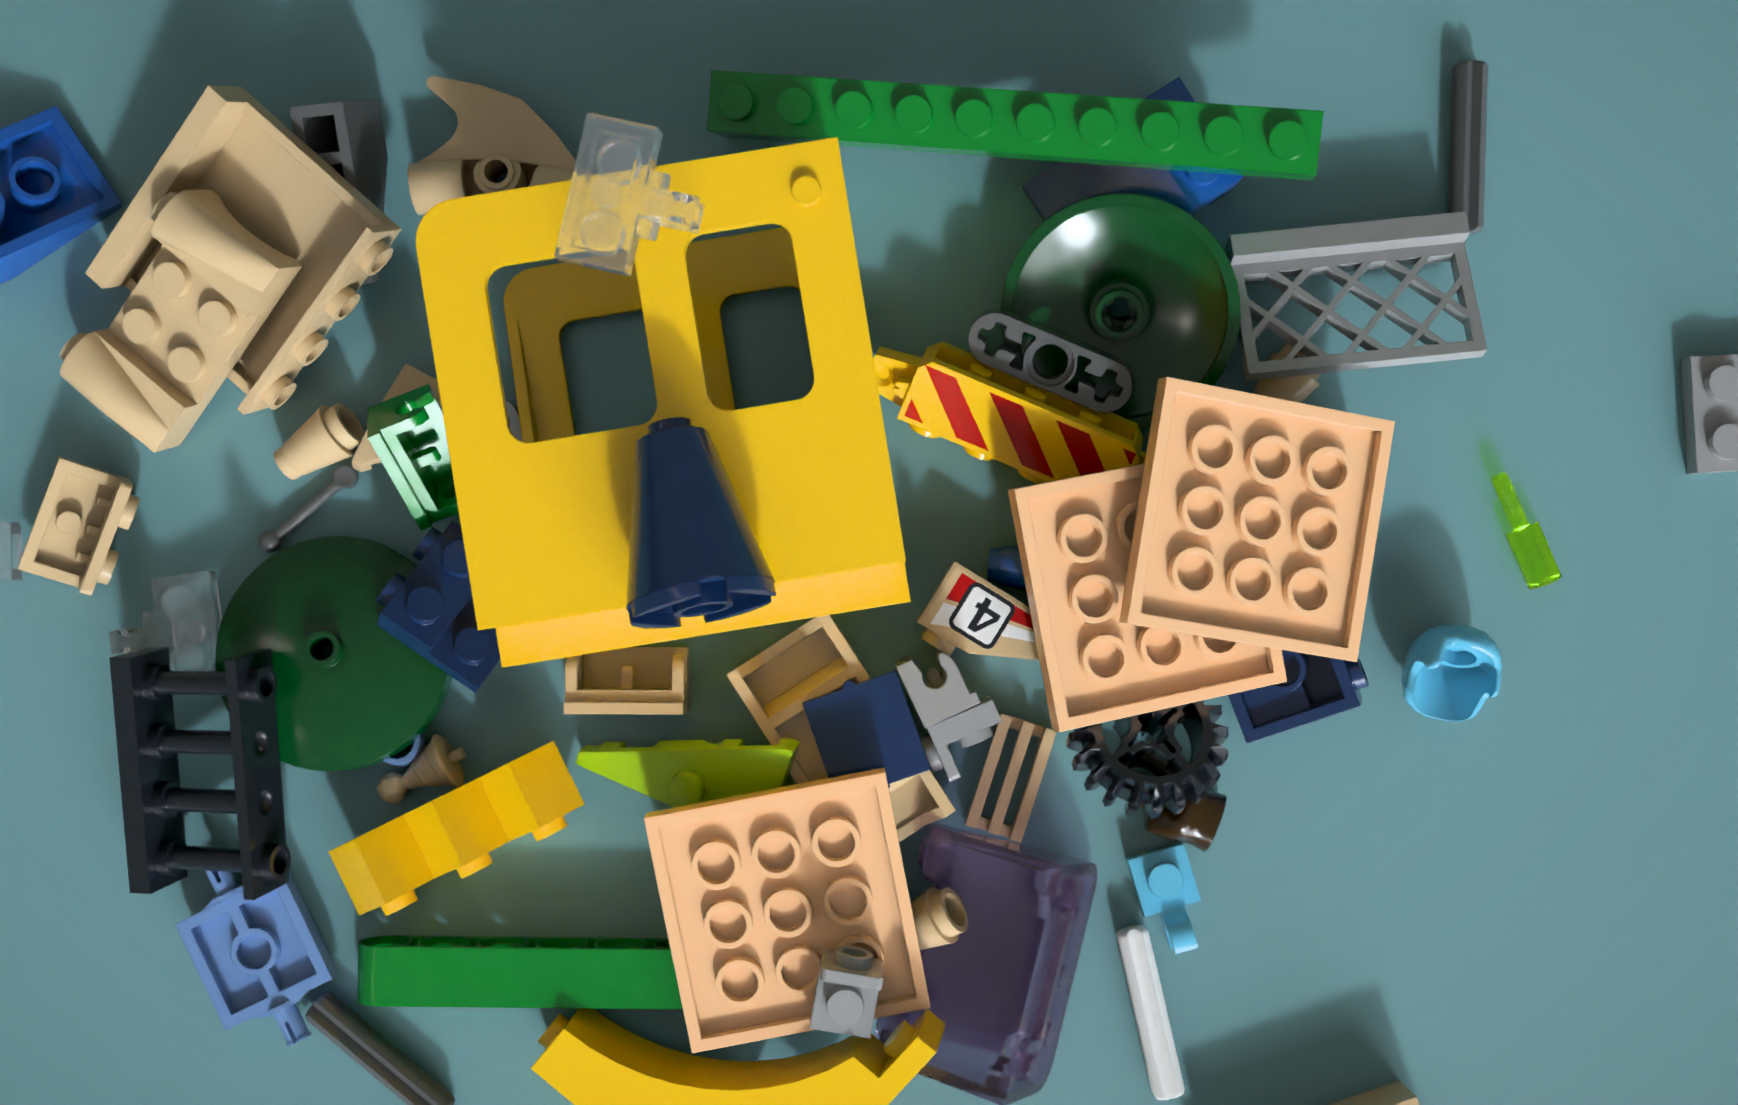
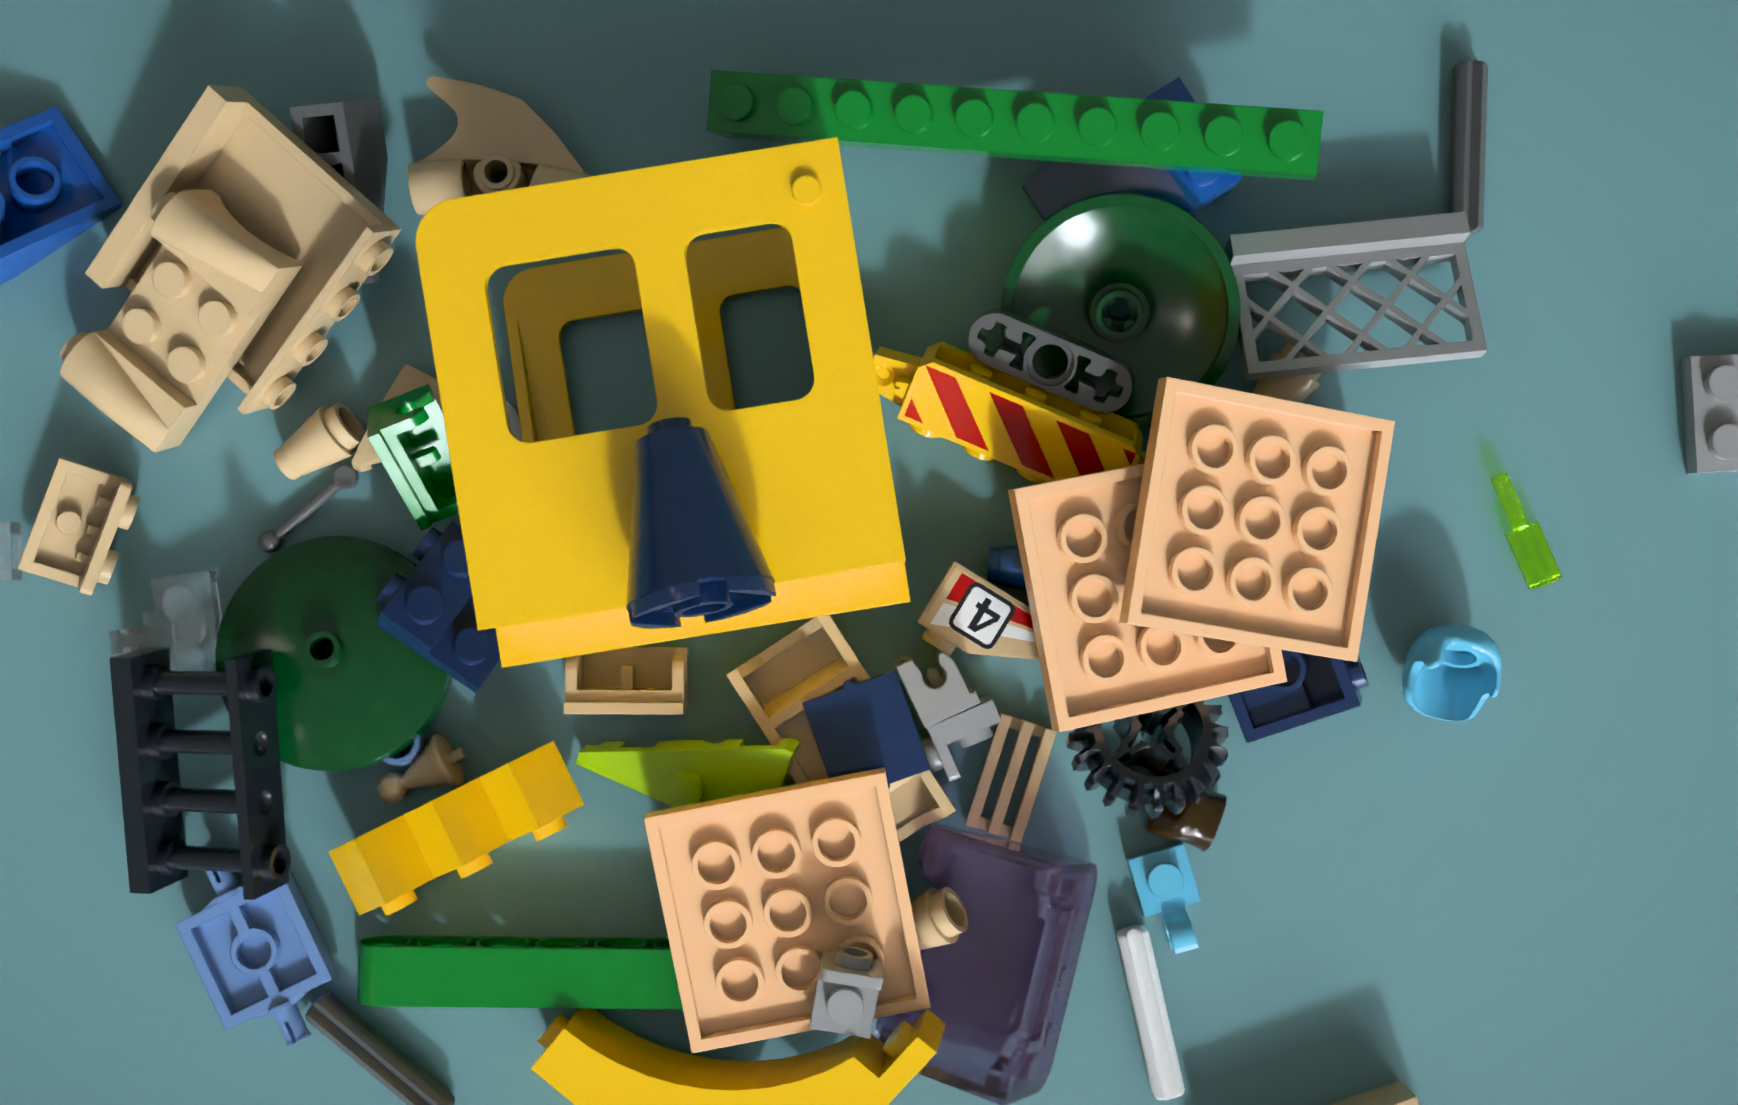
clear hinge [554,113,705,277] -> none

